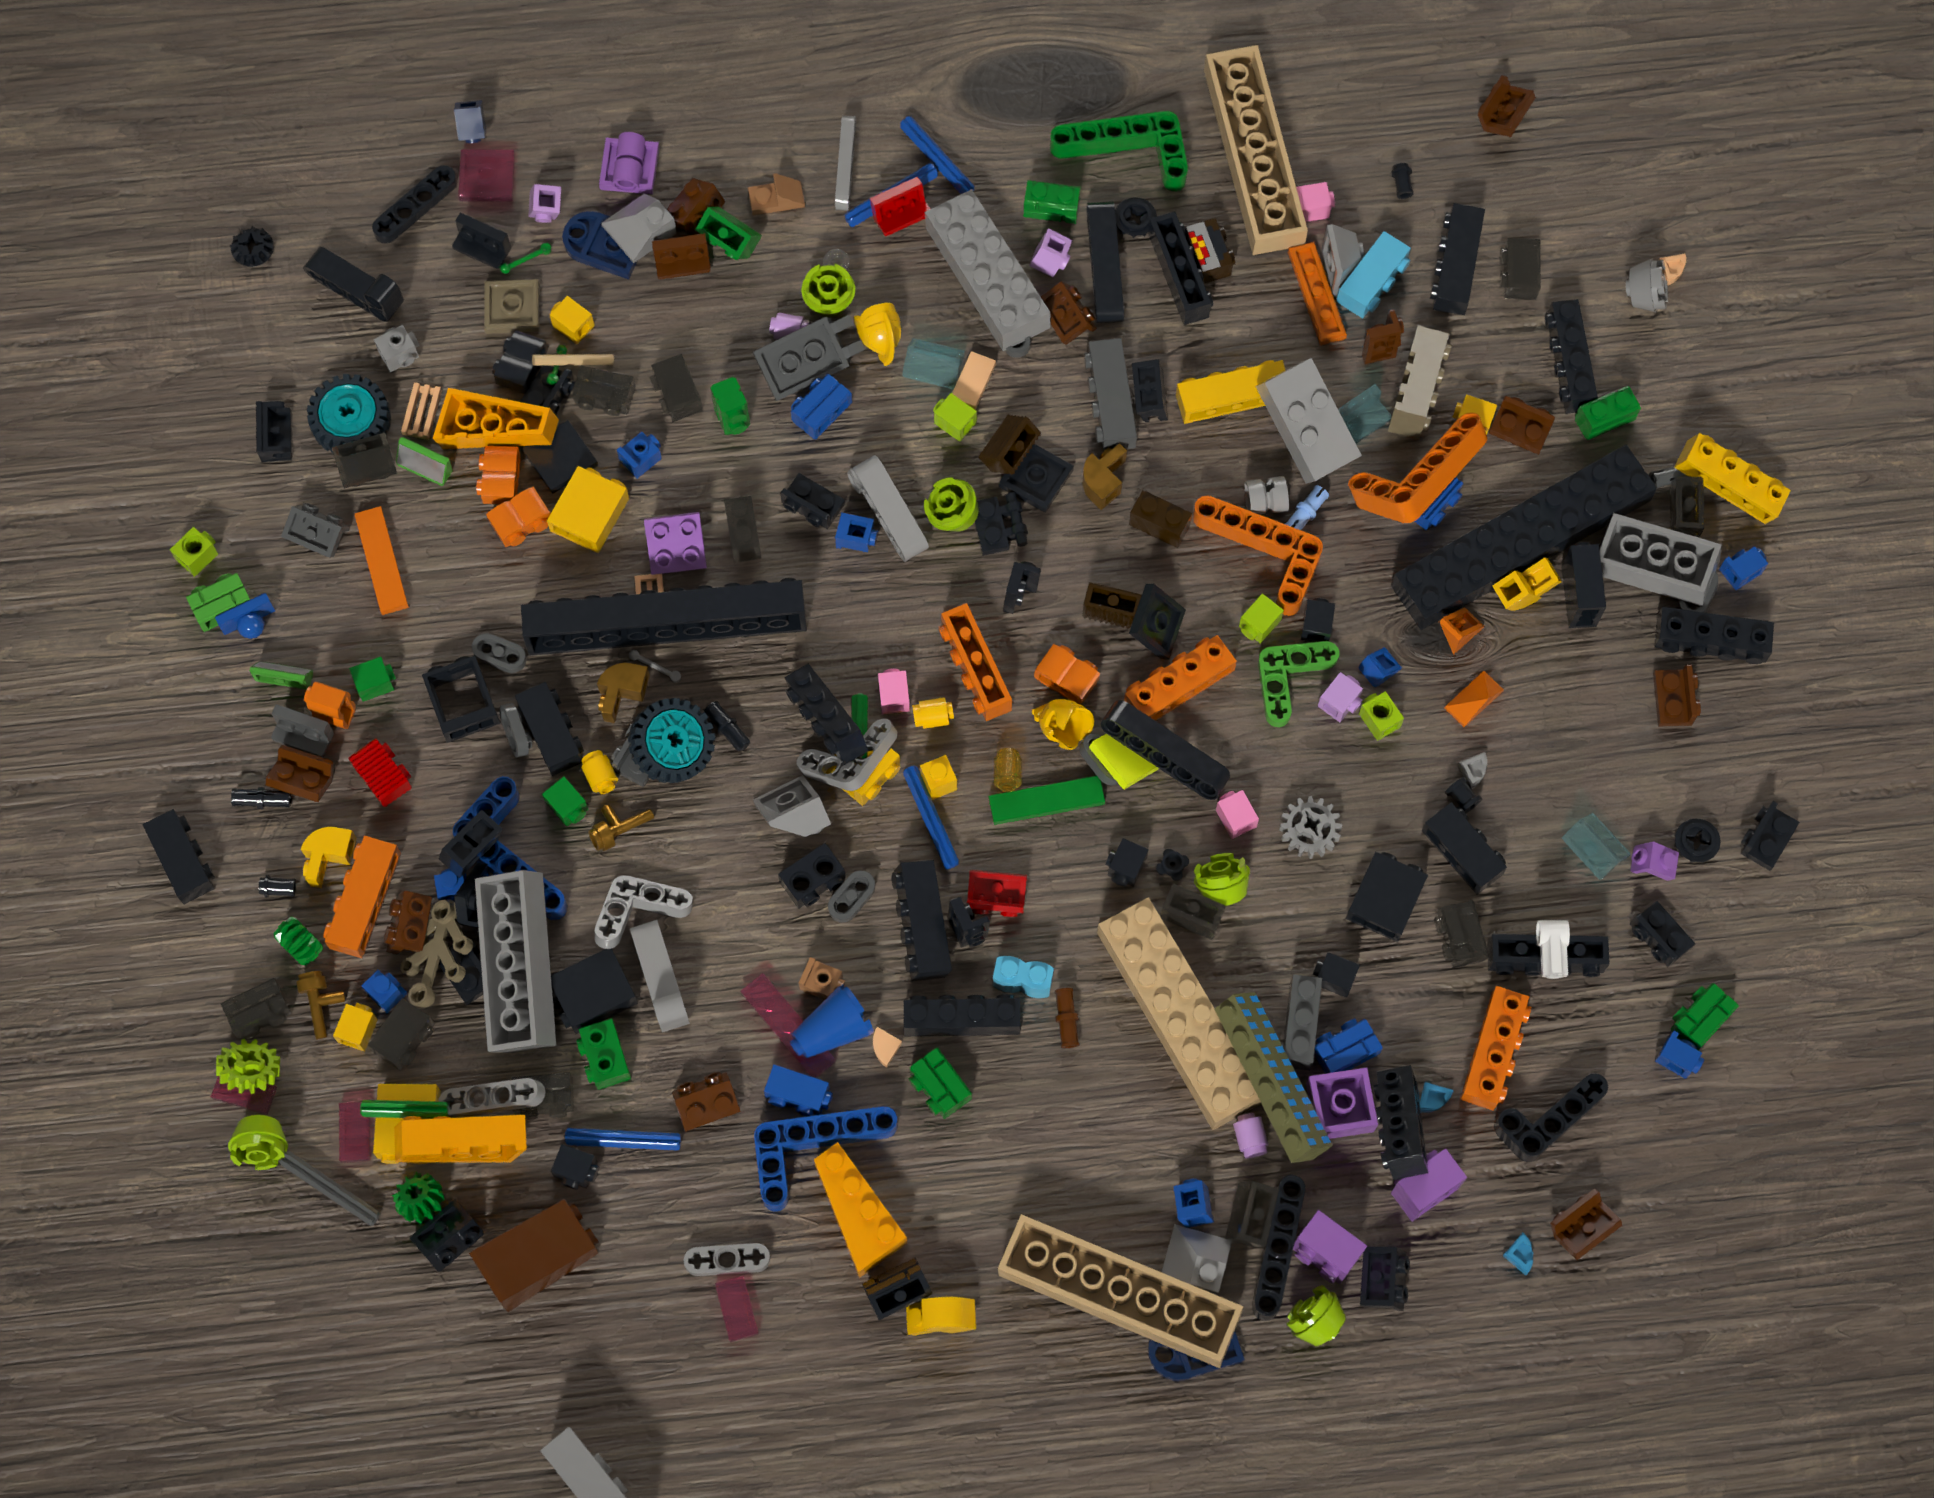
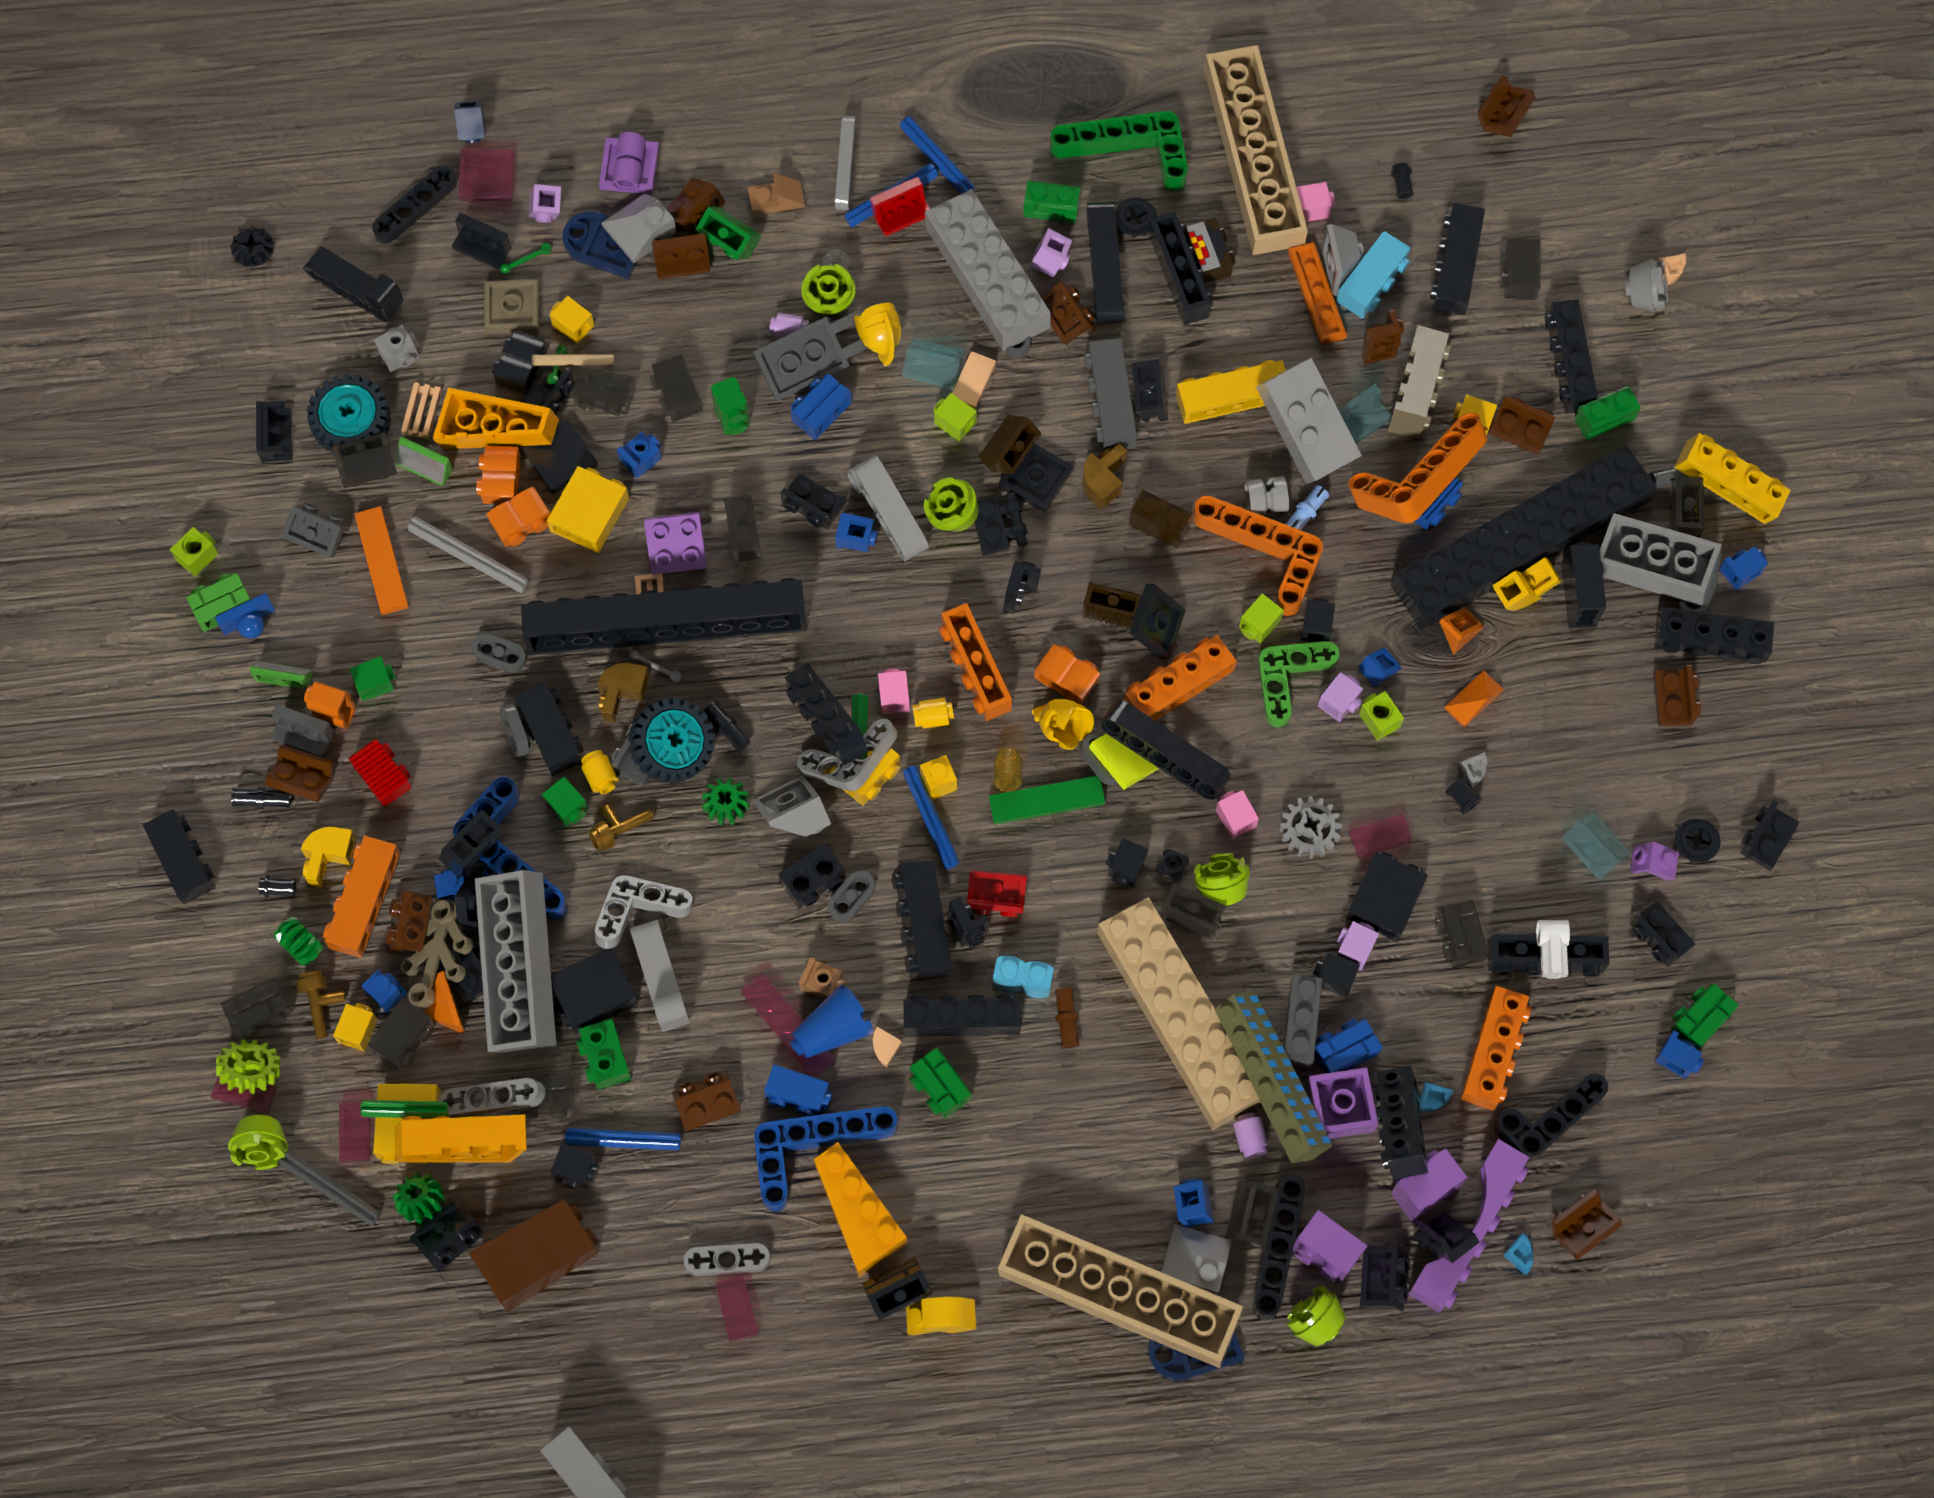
black window [422,655,500,743] -> none
black brick [1422,802,1507,895] -> none
none -> light grey axle [407,517,529,593]
none -> orange slope [423,971,465,1033]
none -> green gear [702,777,750,826]
none -> lavender brick [1336,921,1379,971]
none -> clear pink tile [1348,814,1413,859]
none -> medium lavender arch [1408,1139,1530,1313]
none -> black bracket [1411,1213,1480,1263]

